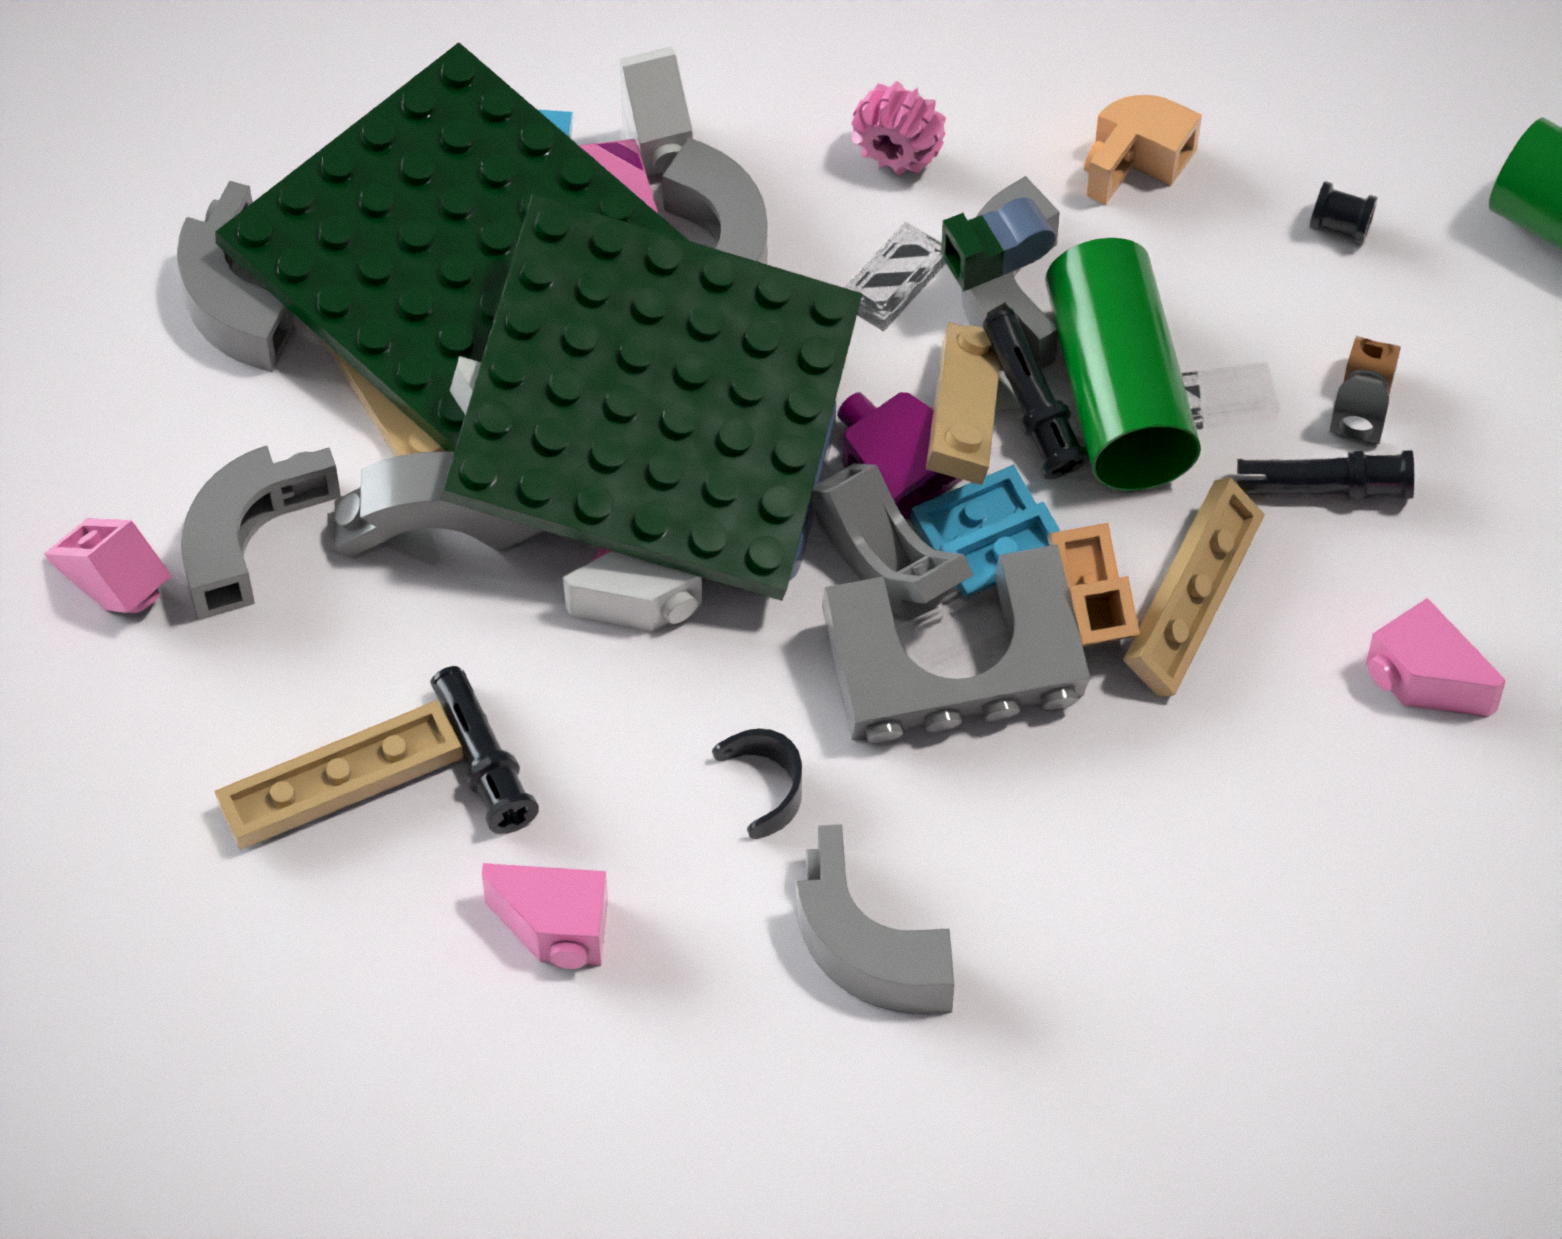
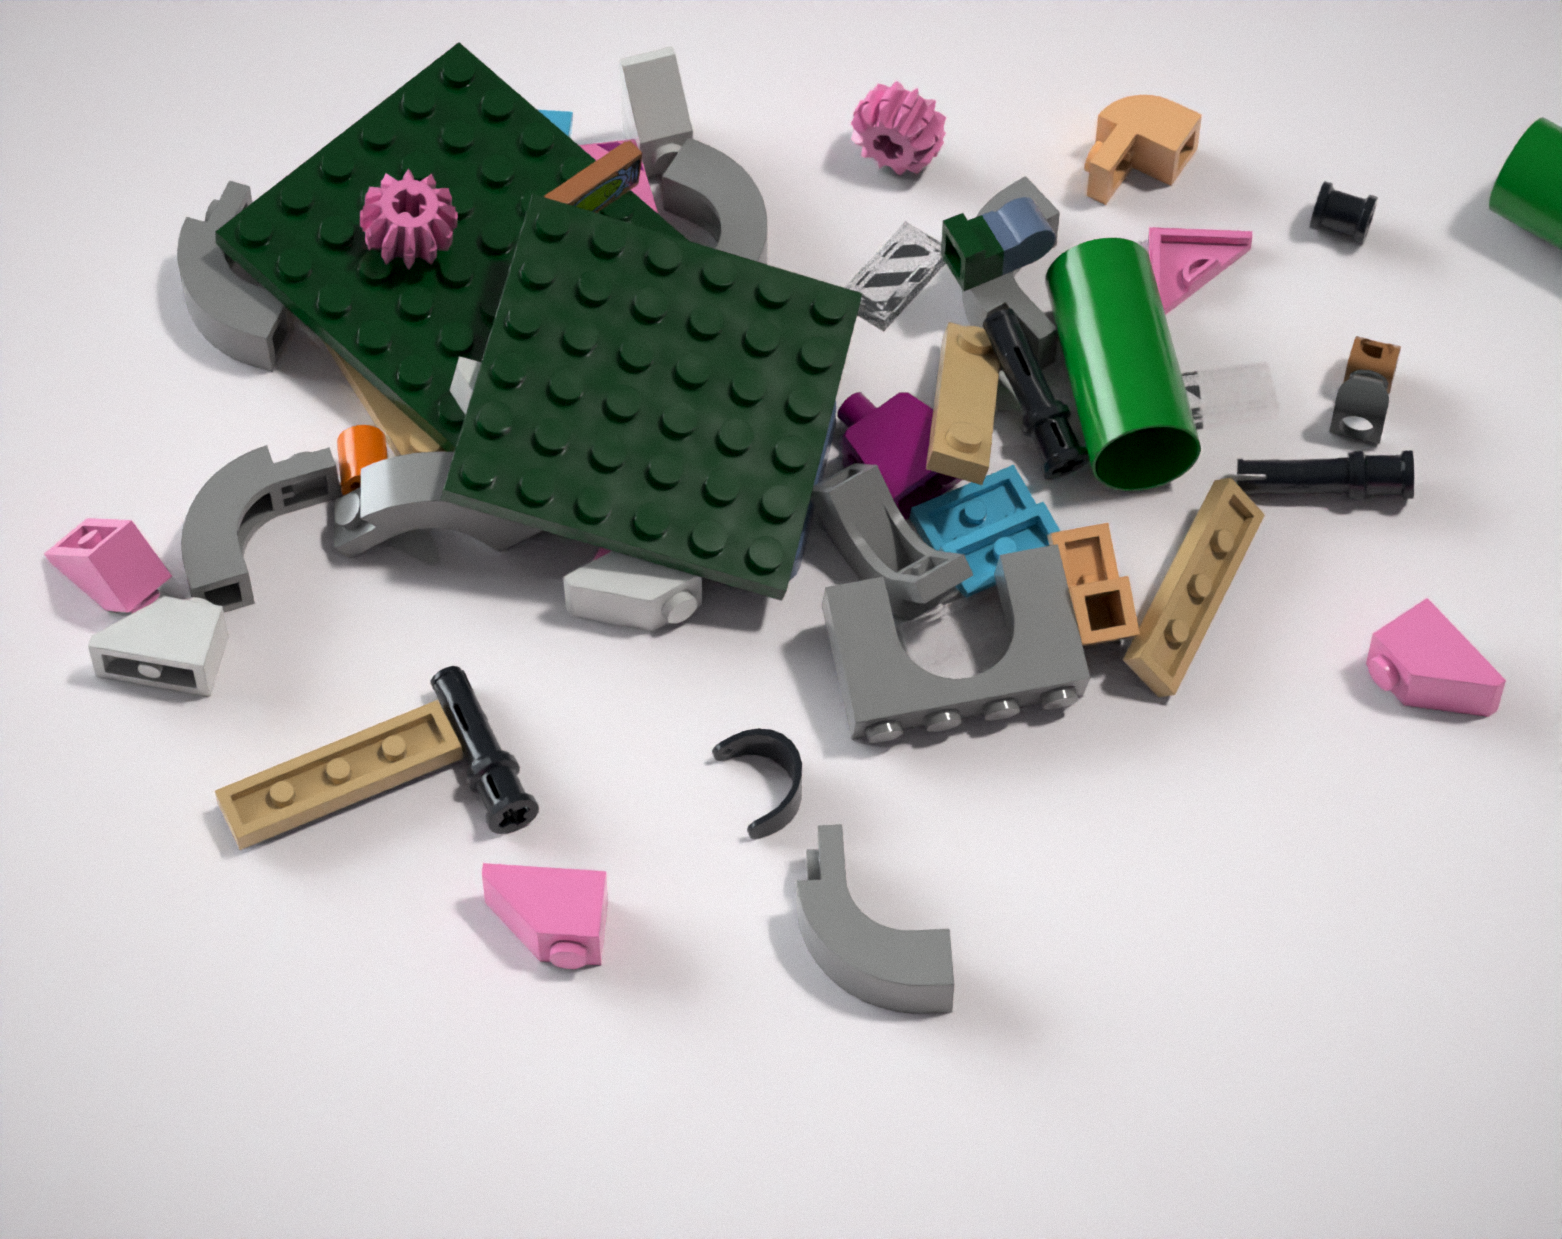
none -> white slope [88,596,229,697]
none -> orange piece [337,425,388,496]
none -> bright pink gear [360,169,458,270]
none -> nougat tile [543,140,643,213]
none -> bright pink tile [1148,227,1252,315]

